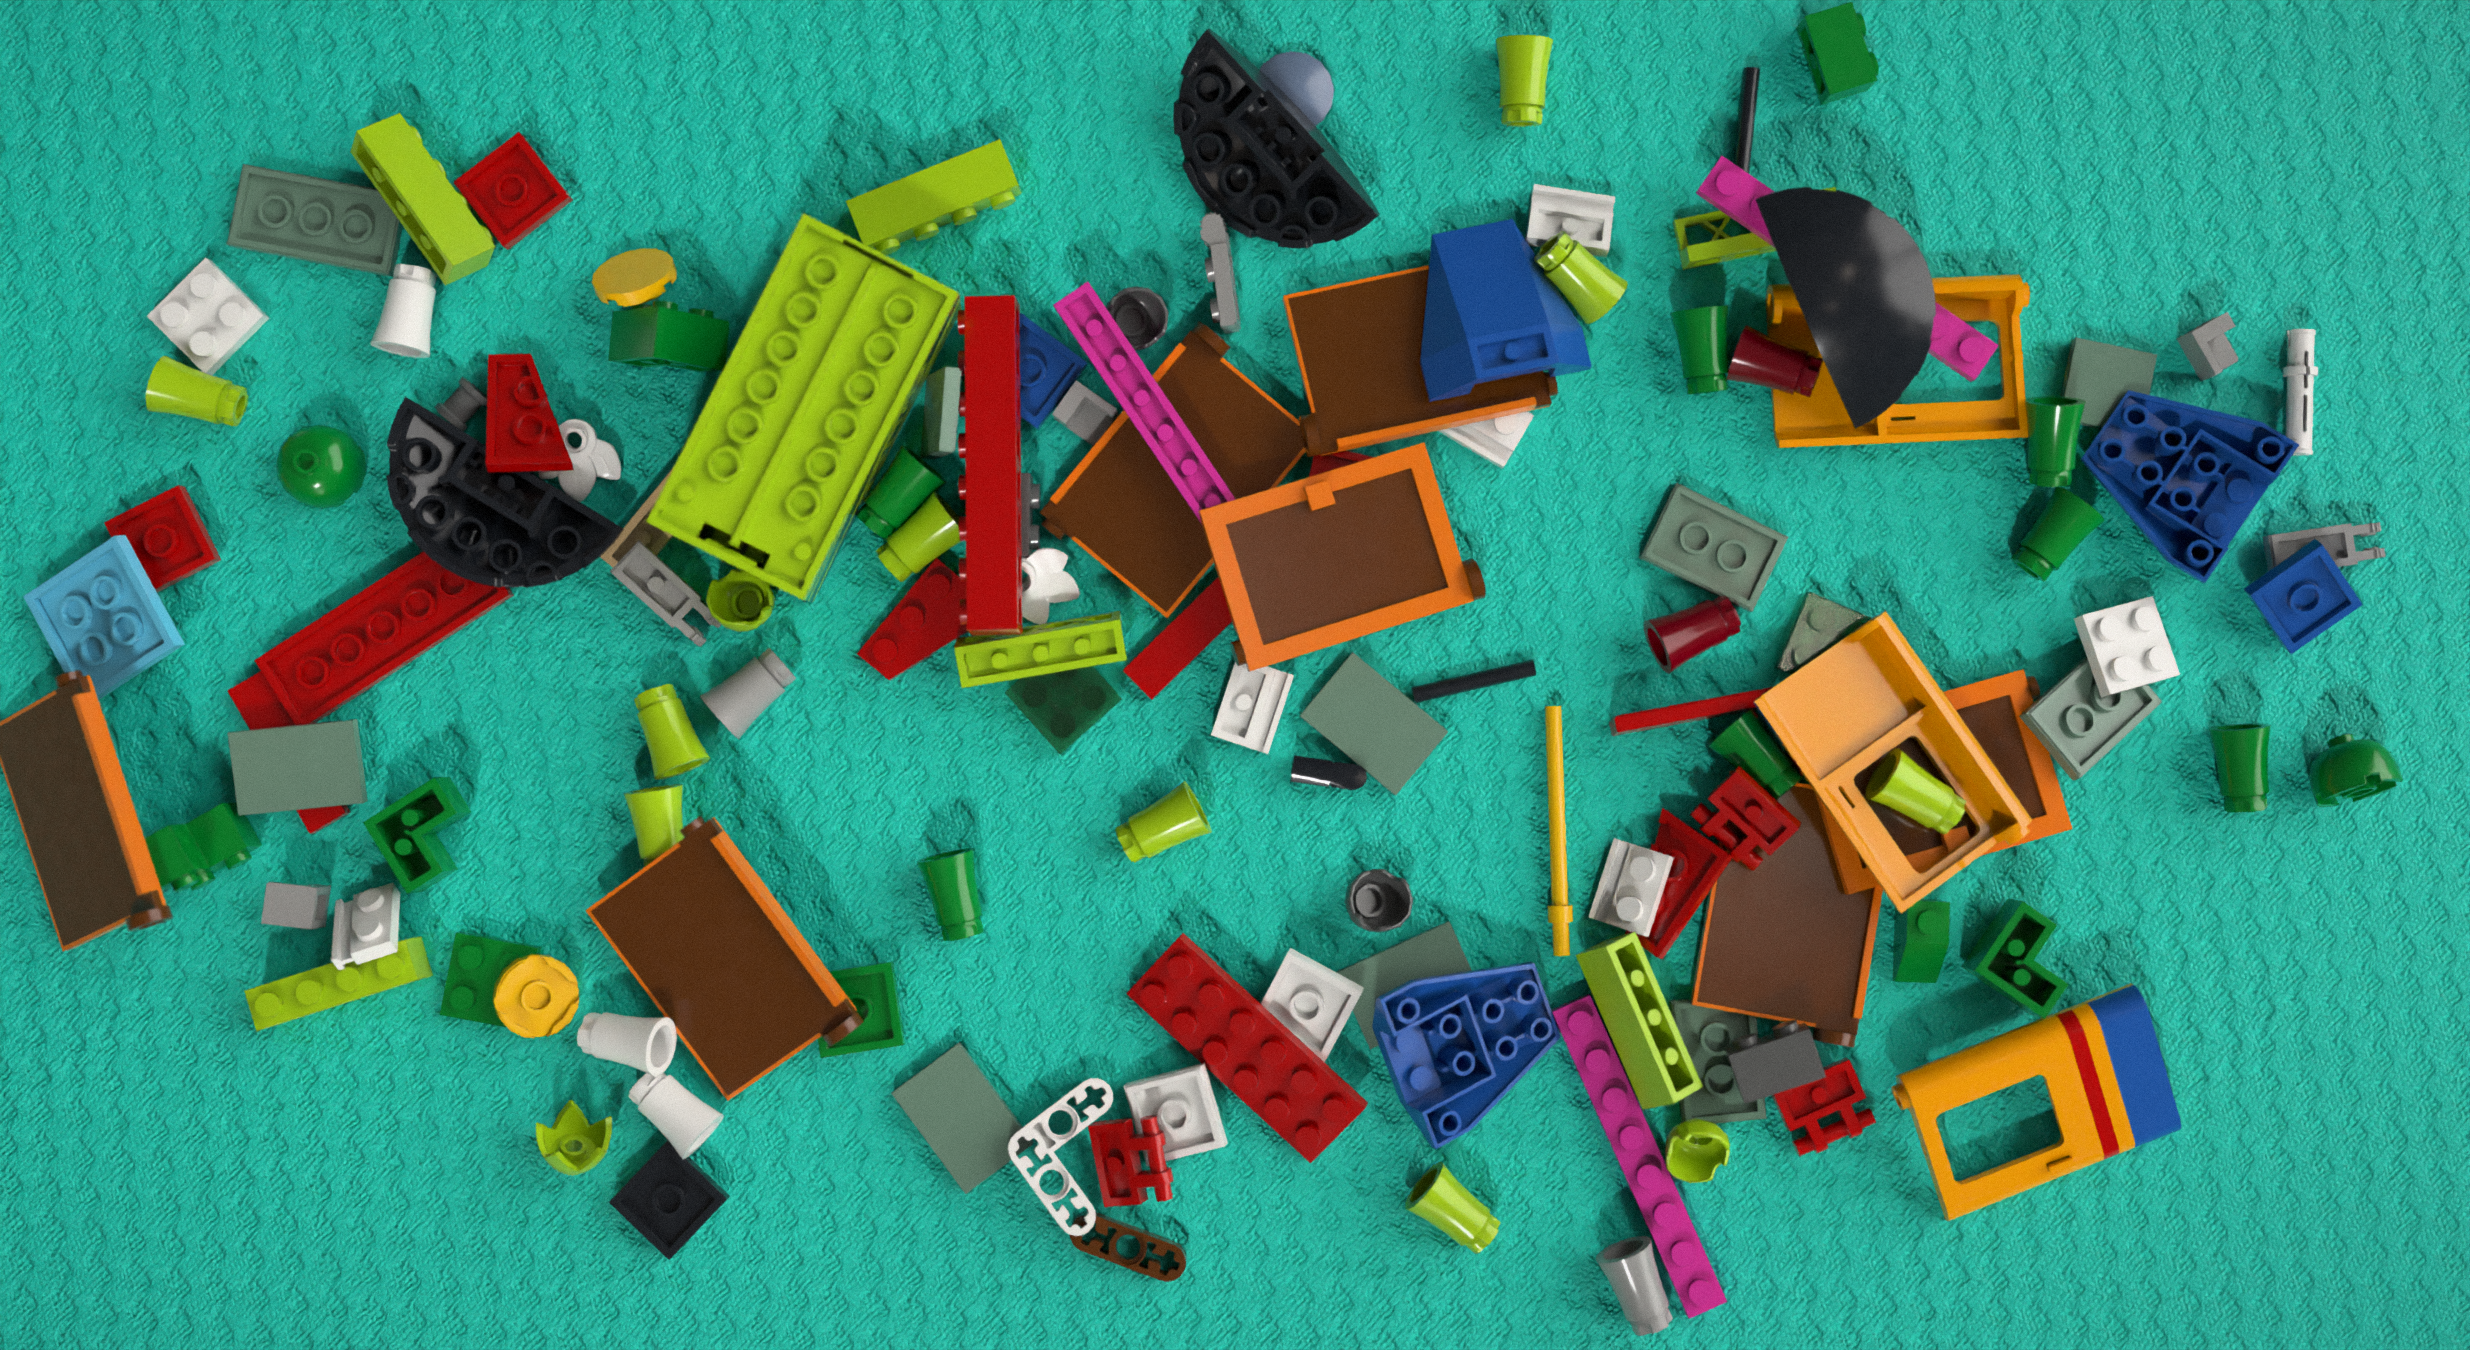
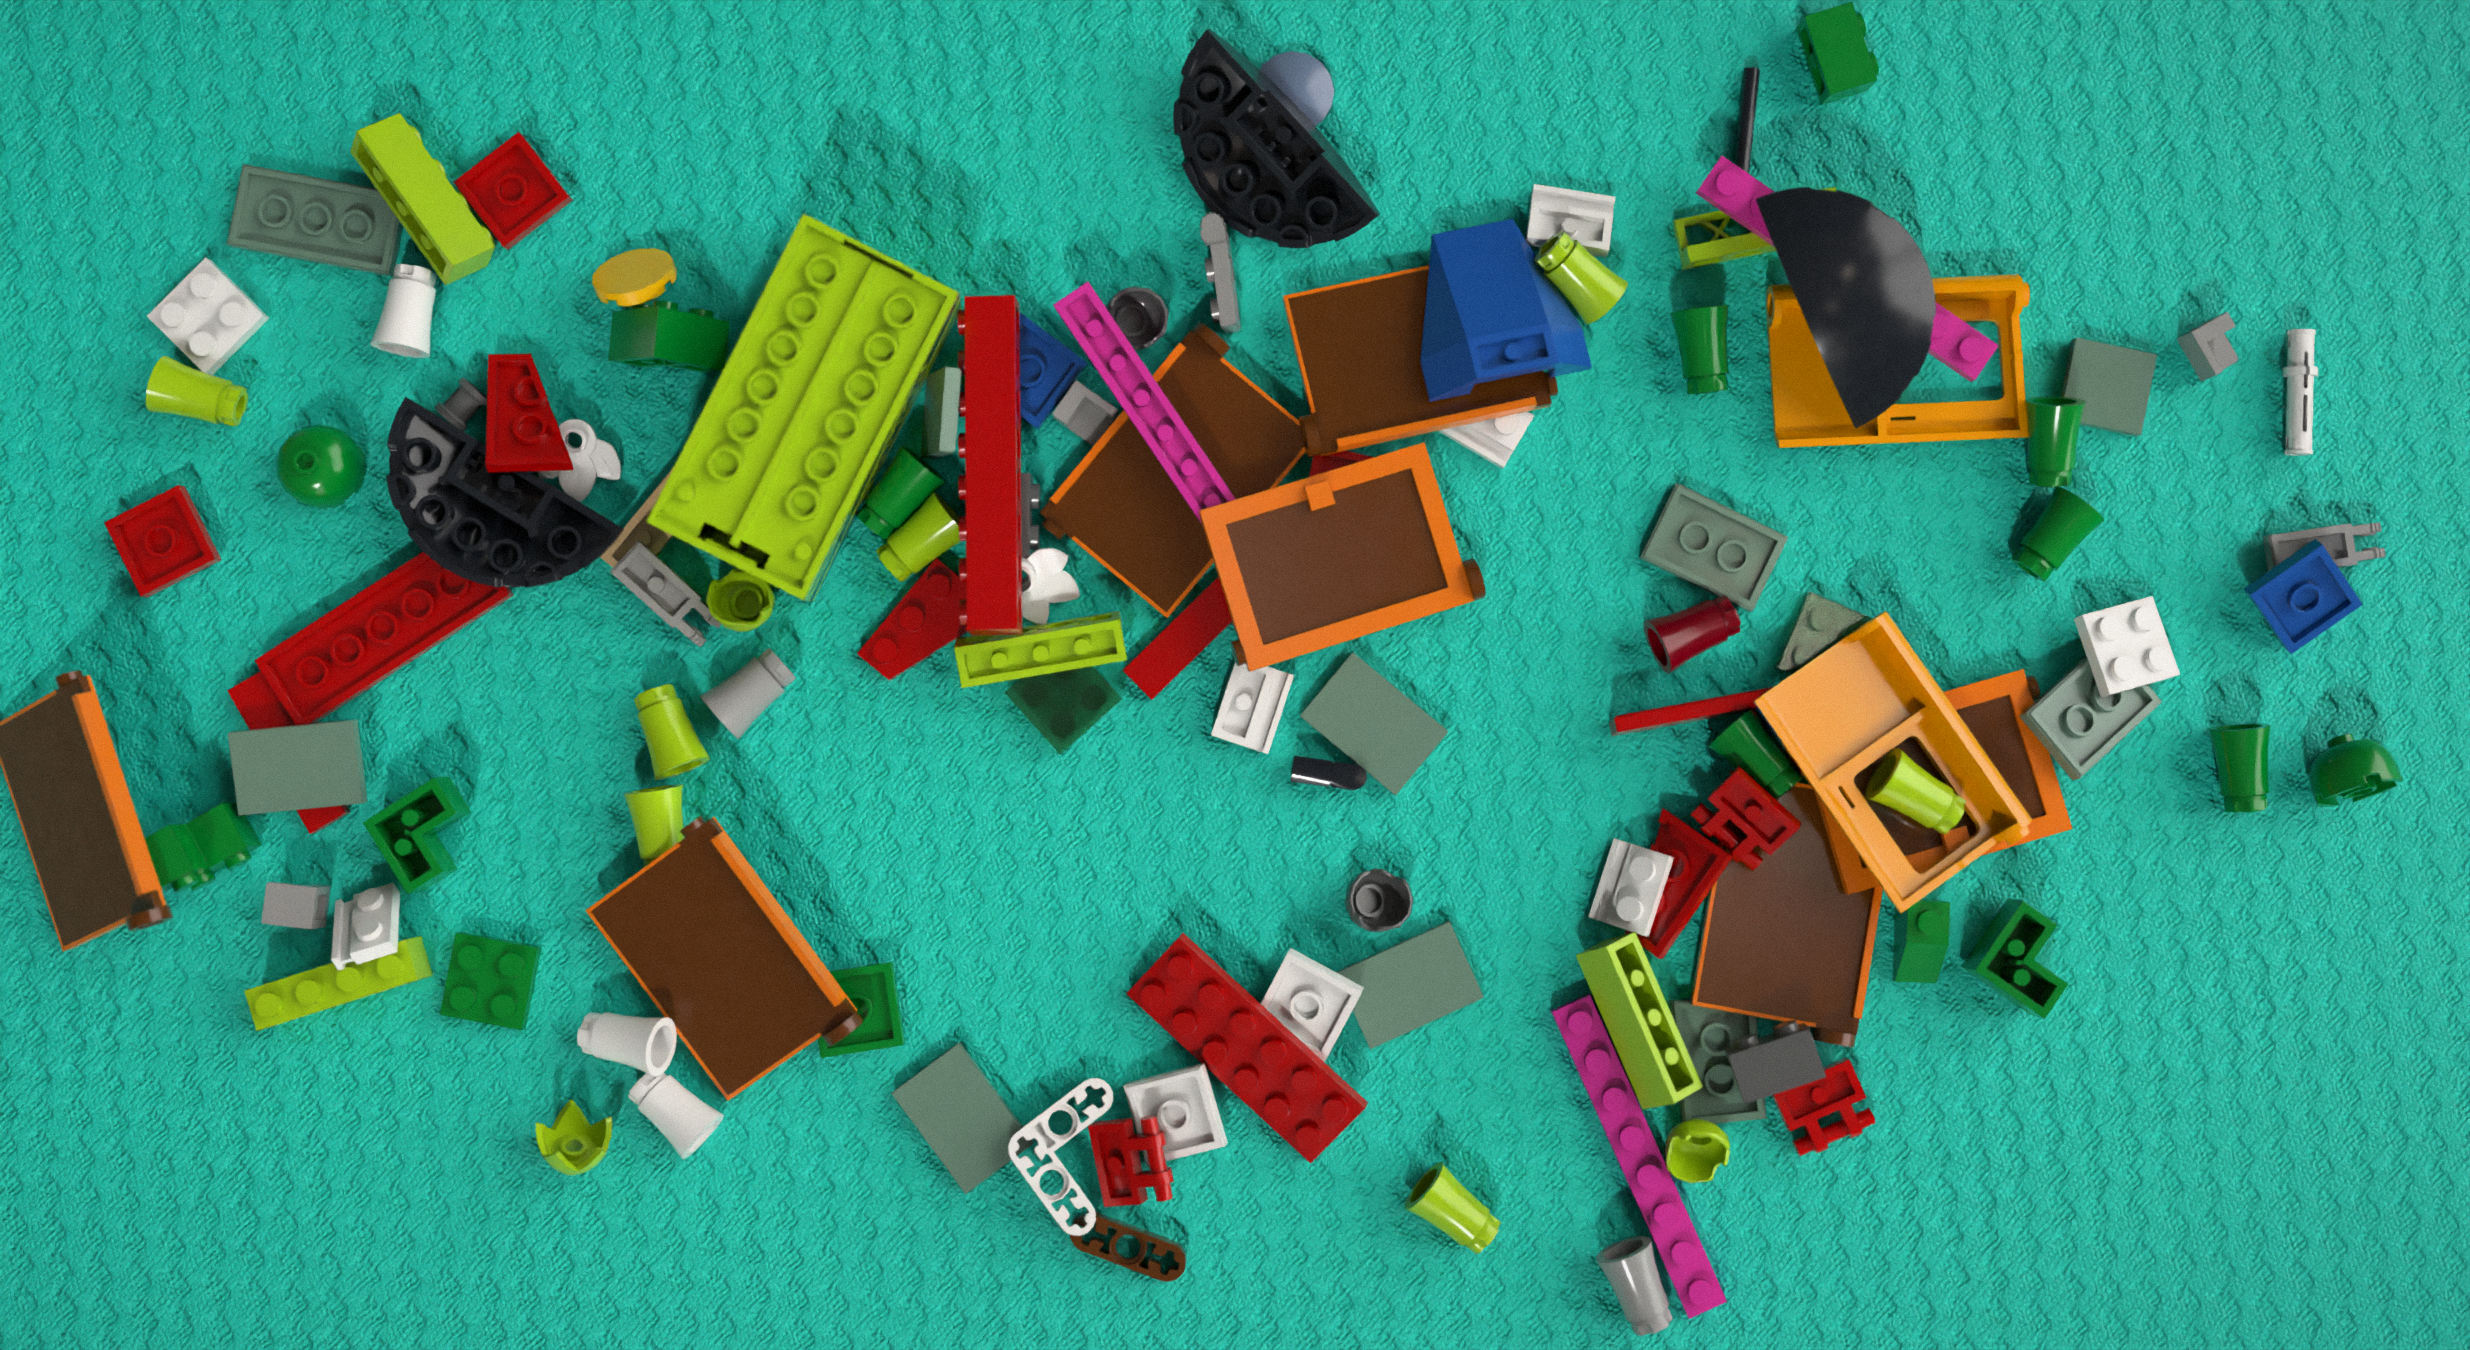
medium azure plate [23,535,185,700] -> none
yellow tile [493,954,579,1038] -> none
black plate [609,1140,730,1260] -> none
lime brick [846,139,1022,255] -> none
green plant [917,848,984,941] -> none
lime plant [1115,781,1212,863] -> none
blue wedge [1372,962,1561,1149] -> none
black bar [1411,660,1536,703] -> none
lime plant [1495,35,1553,127] -> none
yellow bar [1545,706,1573,956] -> none
dark red plant [1727,325,1823,397] -> none
light orange piece [1891,983,2182,1221] -> none
blue wedge [2081,390,2300,584] -> none

